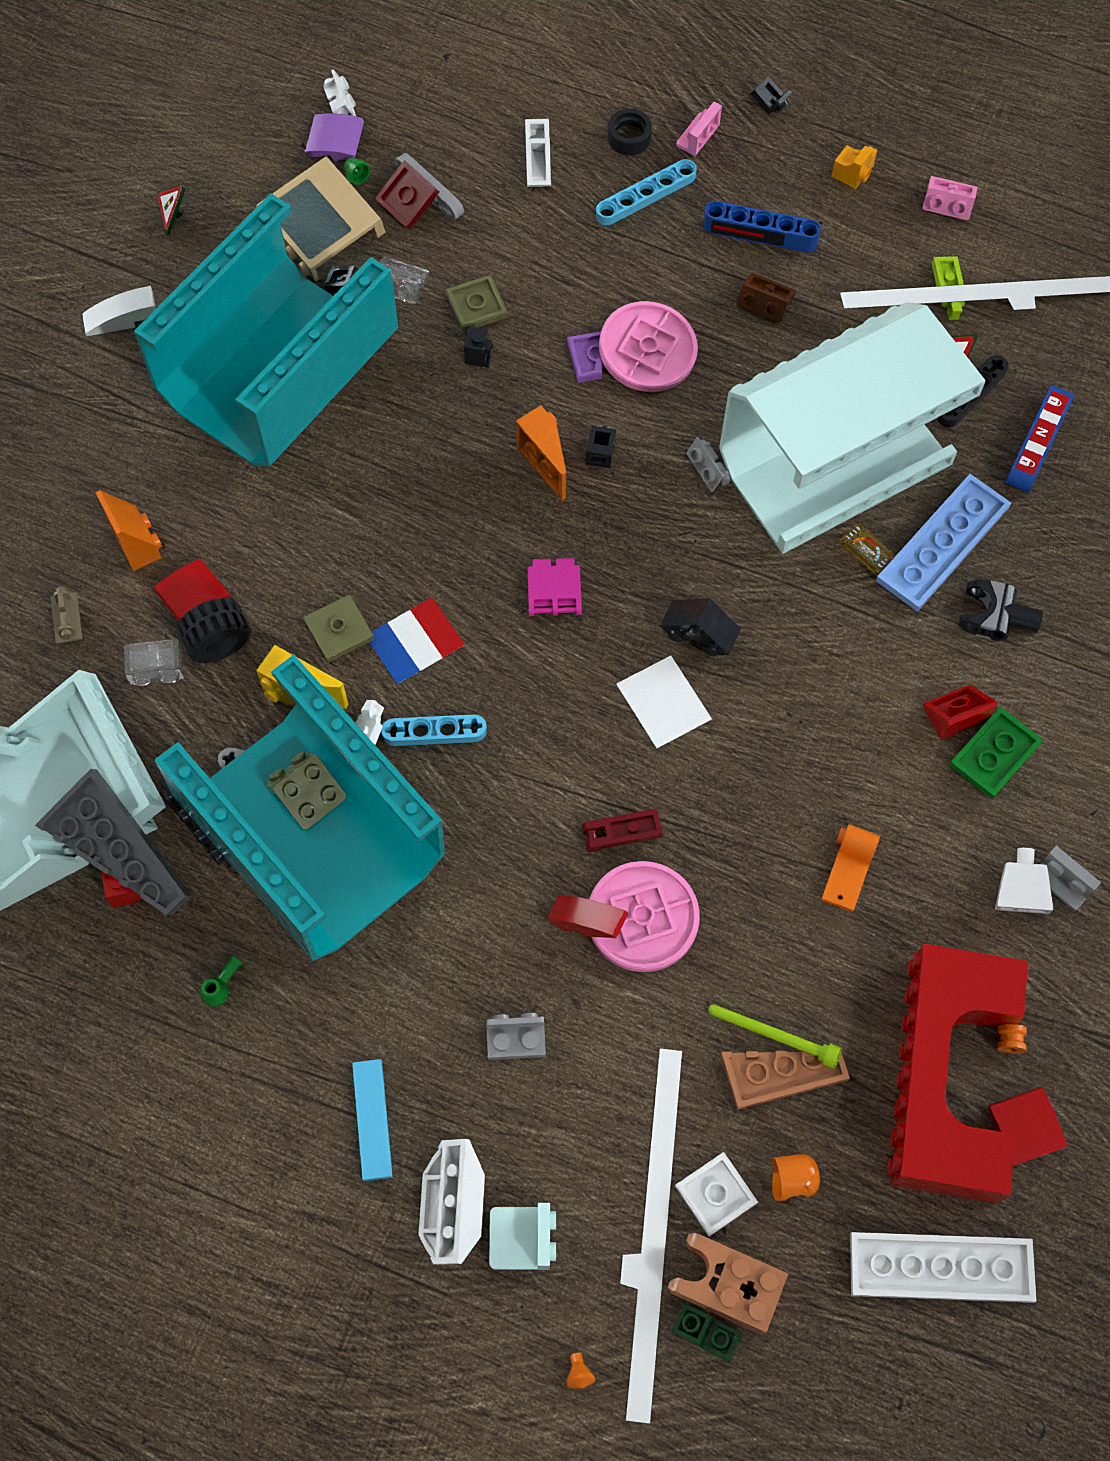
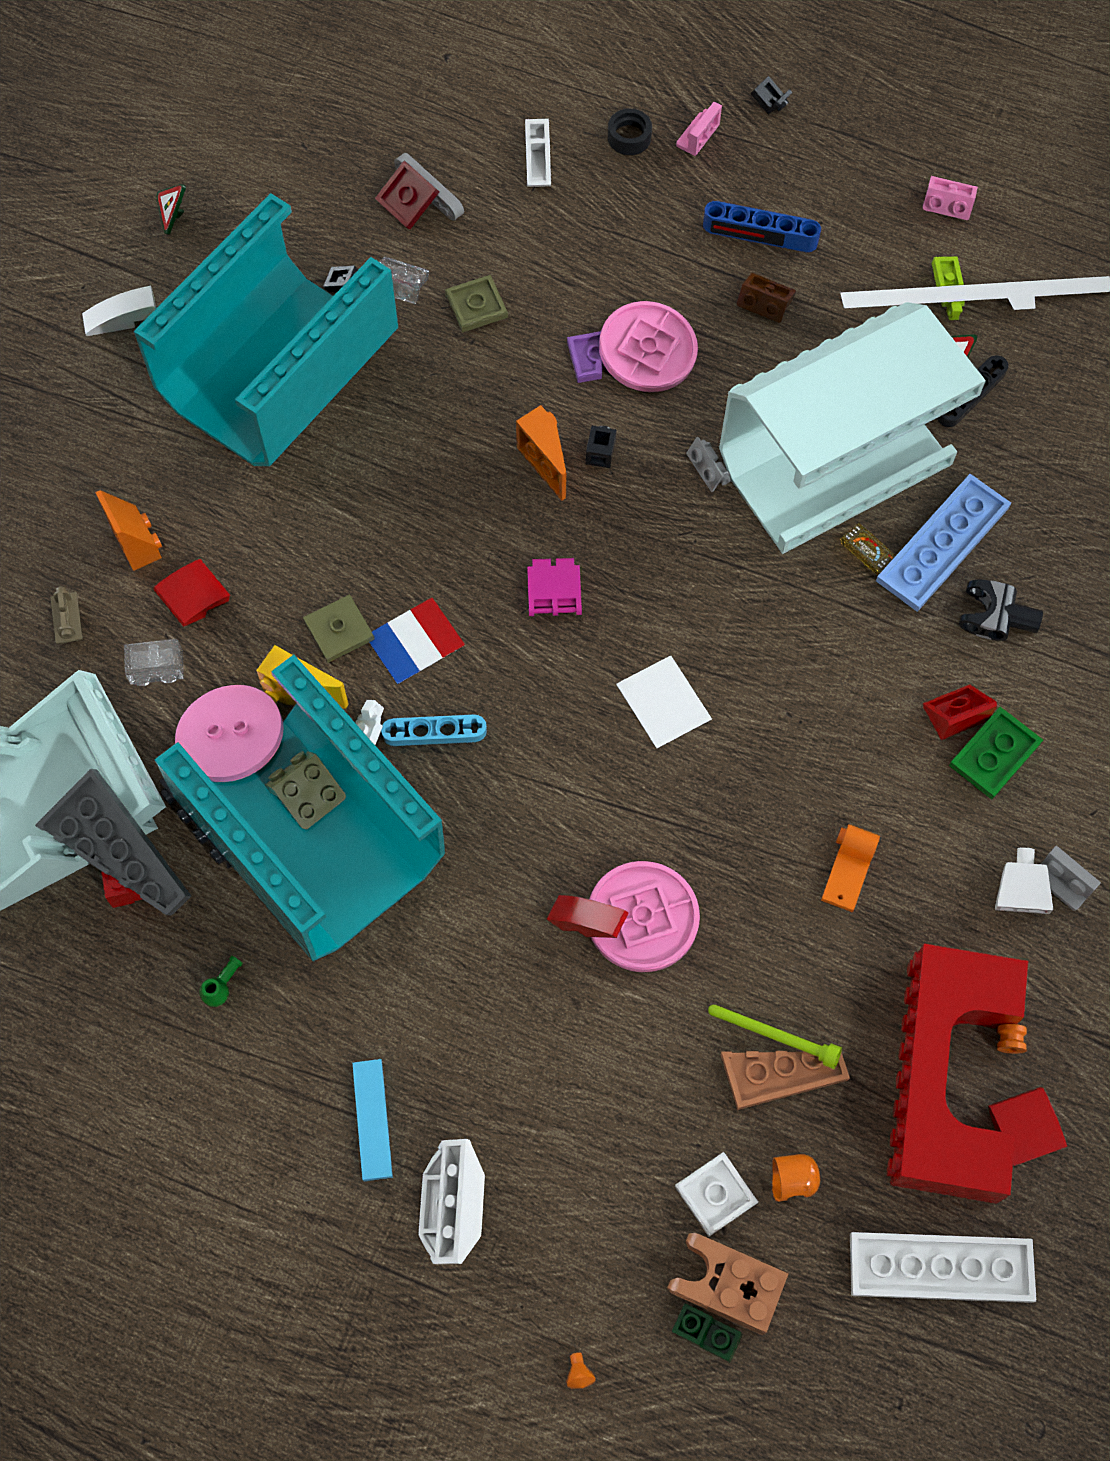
black tyre [176,598,252,663] -> none
panel [256,156,386,282] -> none
medium lavender slope [305,113,364,161] -> none
white hinge [323,70,356,116] -> none
green bar [344,158,370,185] -> none
black brick [464,326,494,368] -> none
light grey bracket [486,1013,546,1060] -> none
light aqua bracket [489,1203,556,1270] -> none
dark red plate [581,809,663,852] -> none
medium azure beam [596,159,697,225] -> none
white sticker [620,1049,682,1423] -> none
black brick [660,598,741,657] -> none
light orange brick [831,145,877,189] -> none
beam [1005,385,1075,493] -> none
none -> bright pink plate [175,685,284,782]

